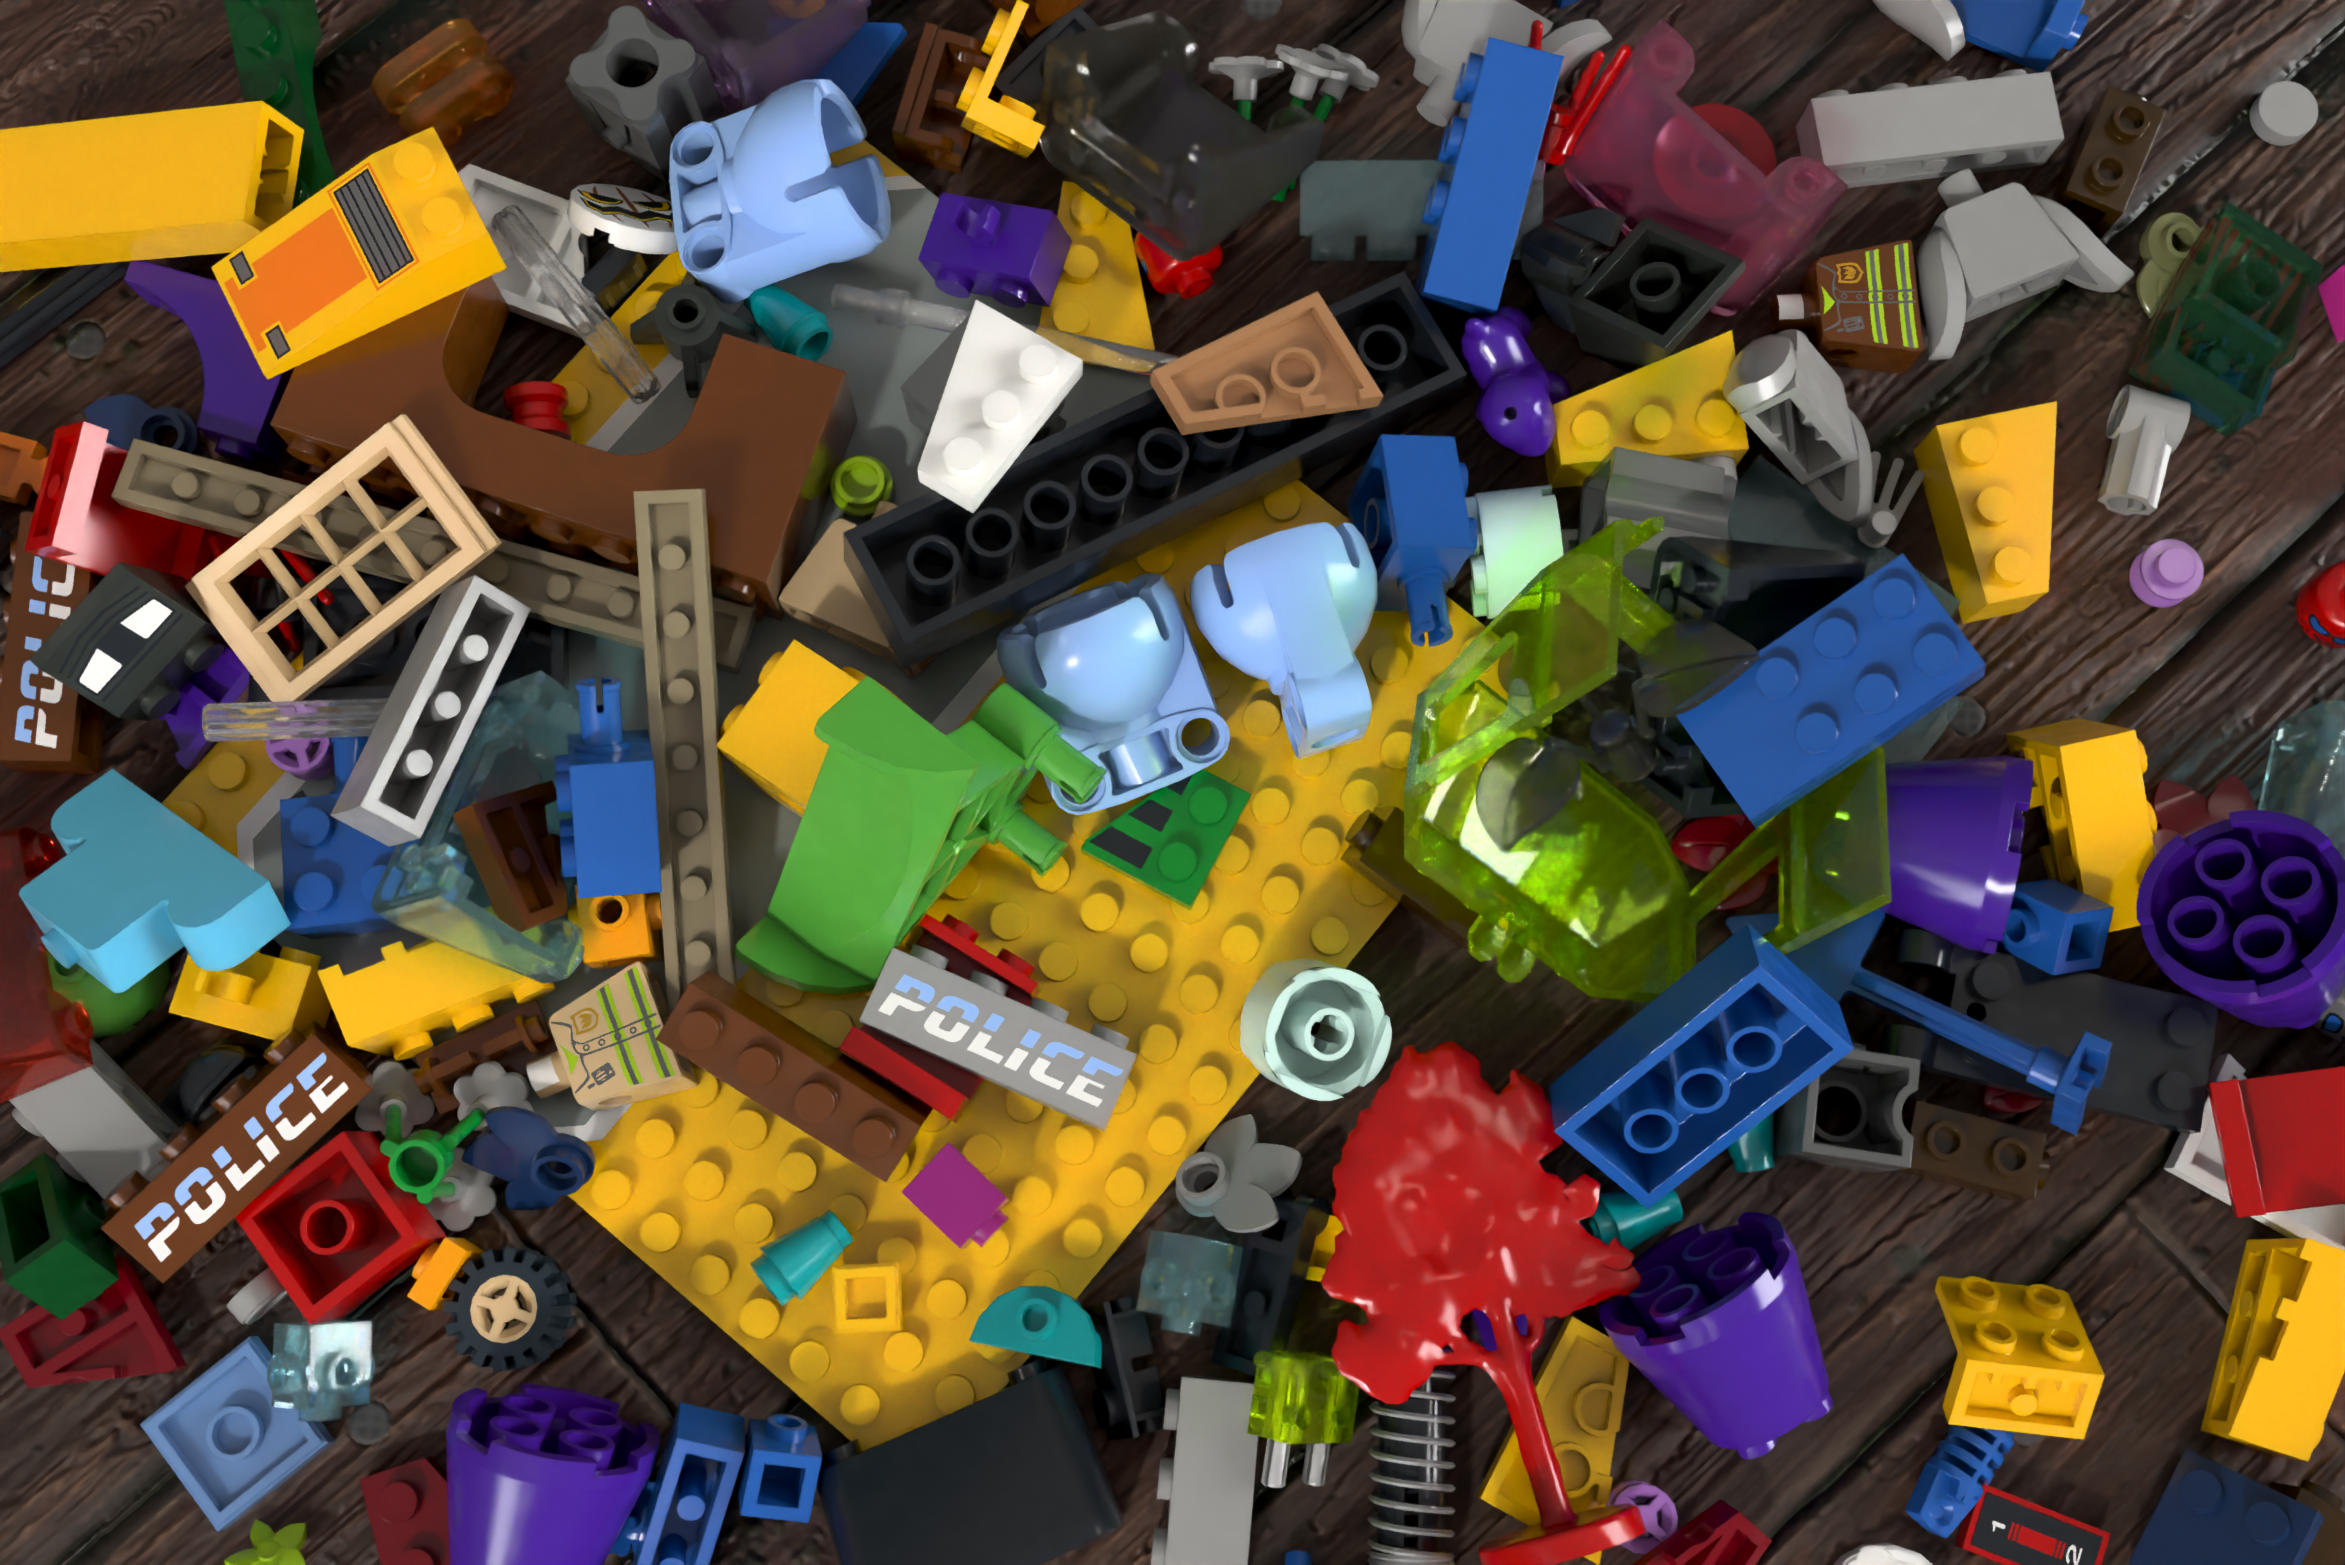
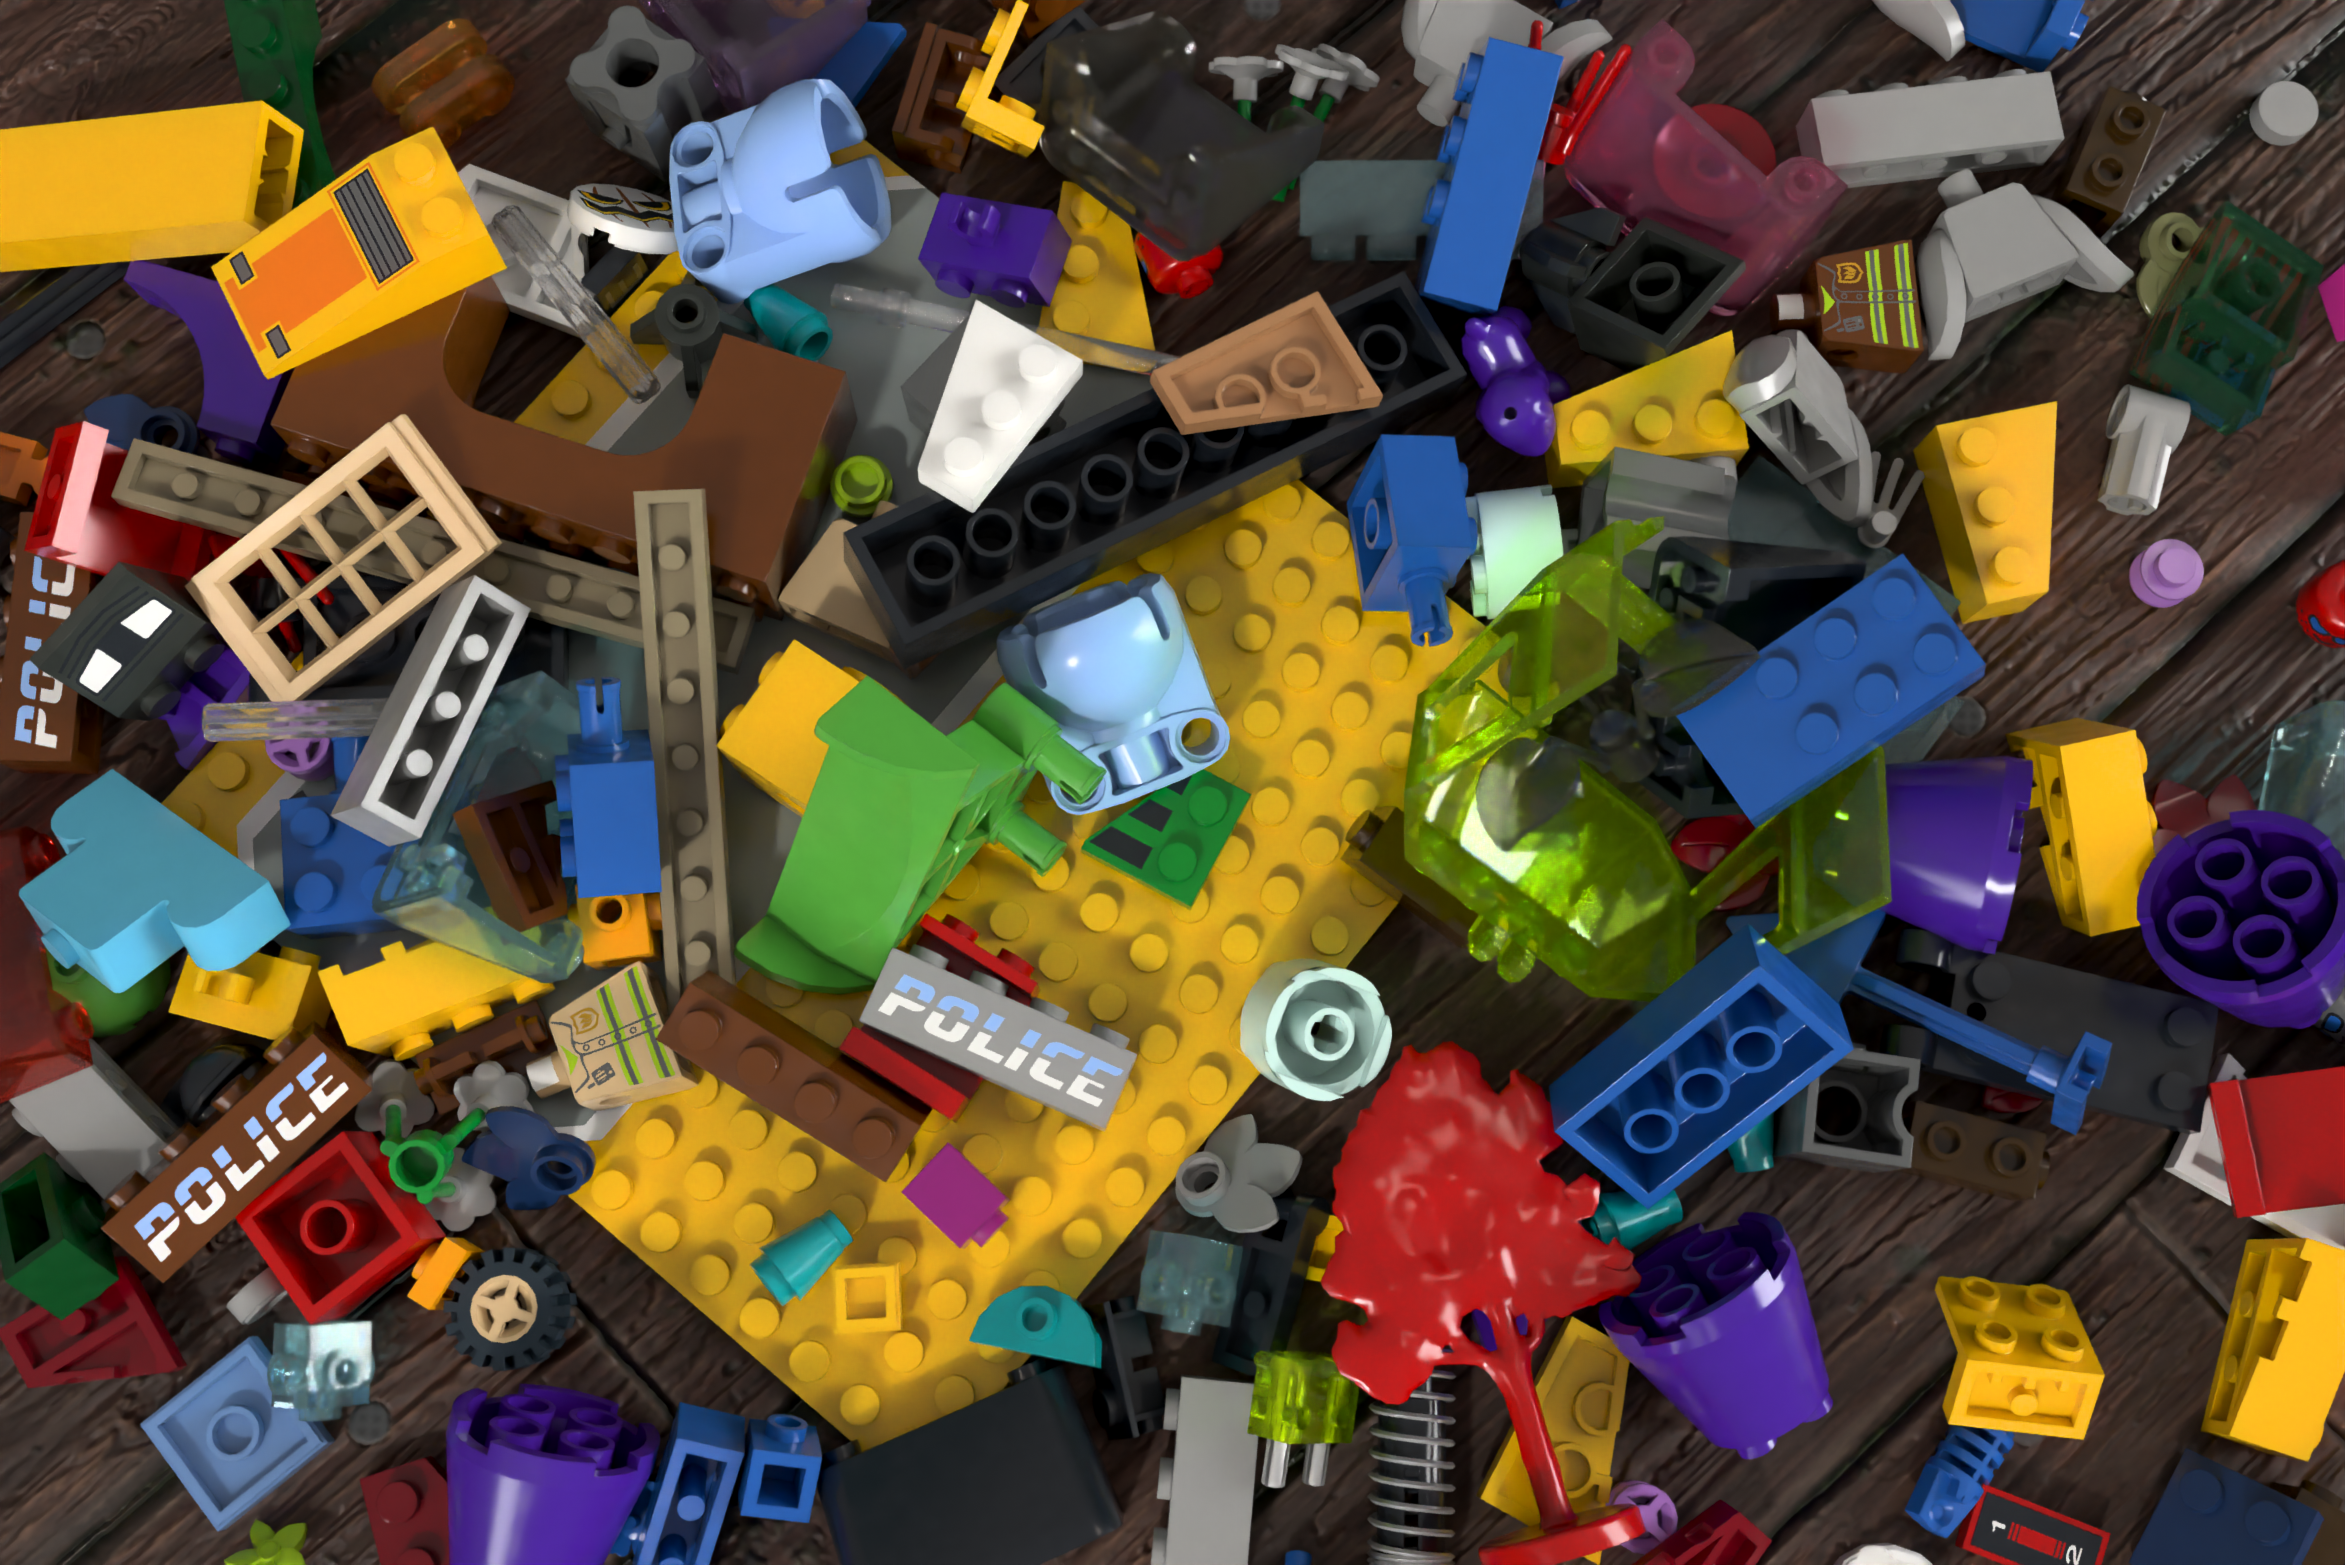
red wheel [503,381,572,440] -> none
light blue piece [1190,522,1377,759] -> none
blue brick [1997,879,2114,976] -> none

